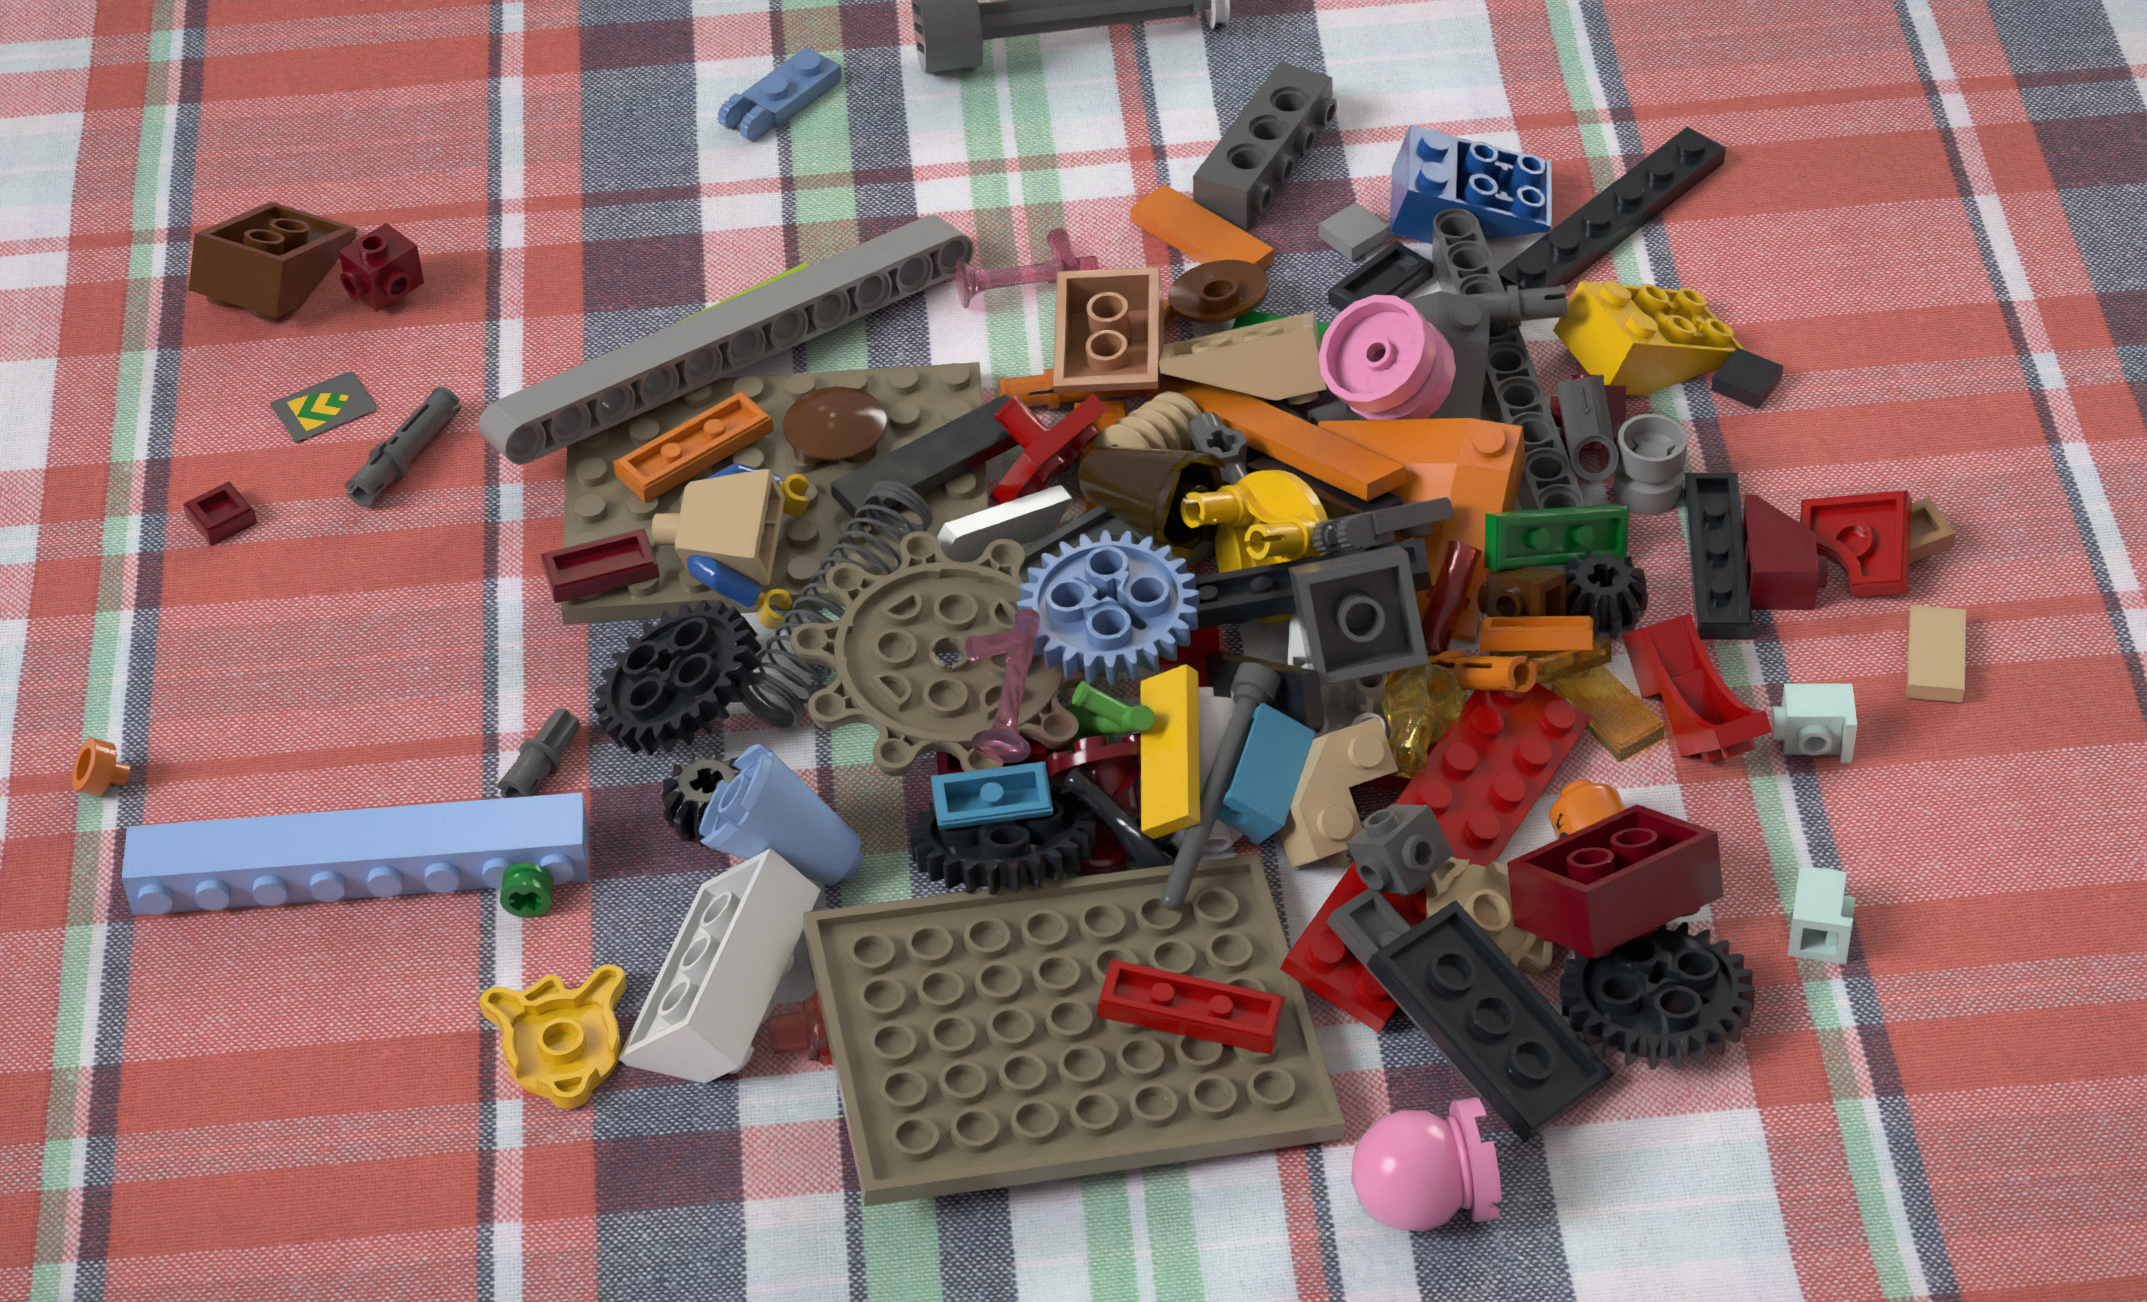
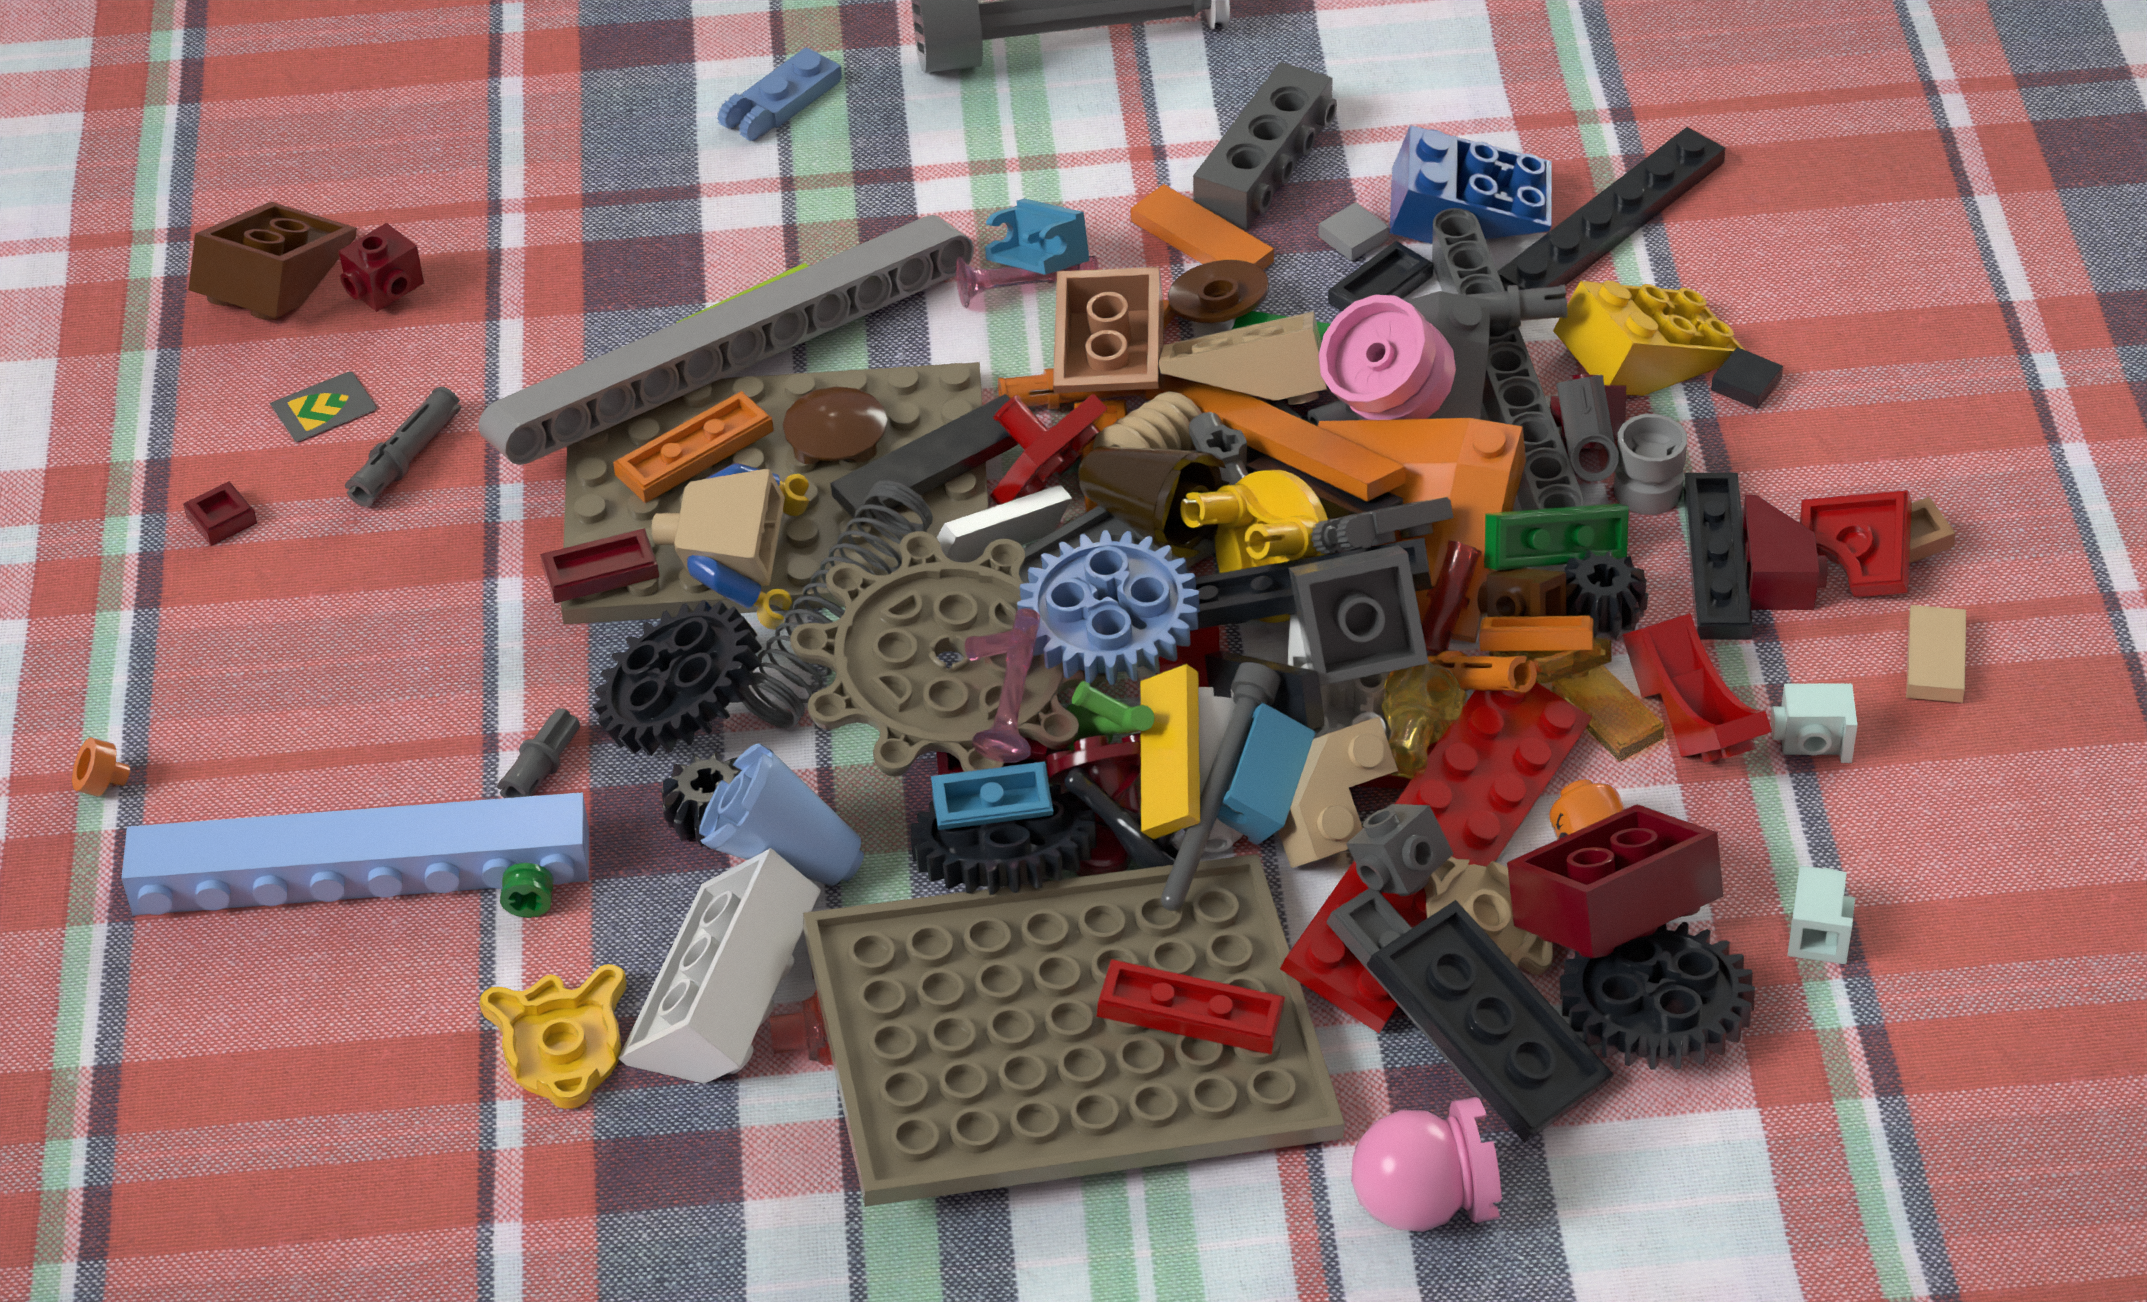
none -> dark azure hinge [985,198,1090,275]

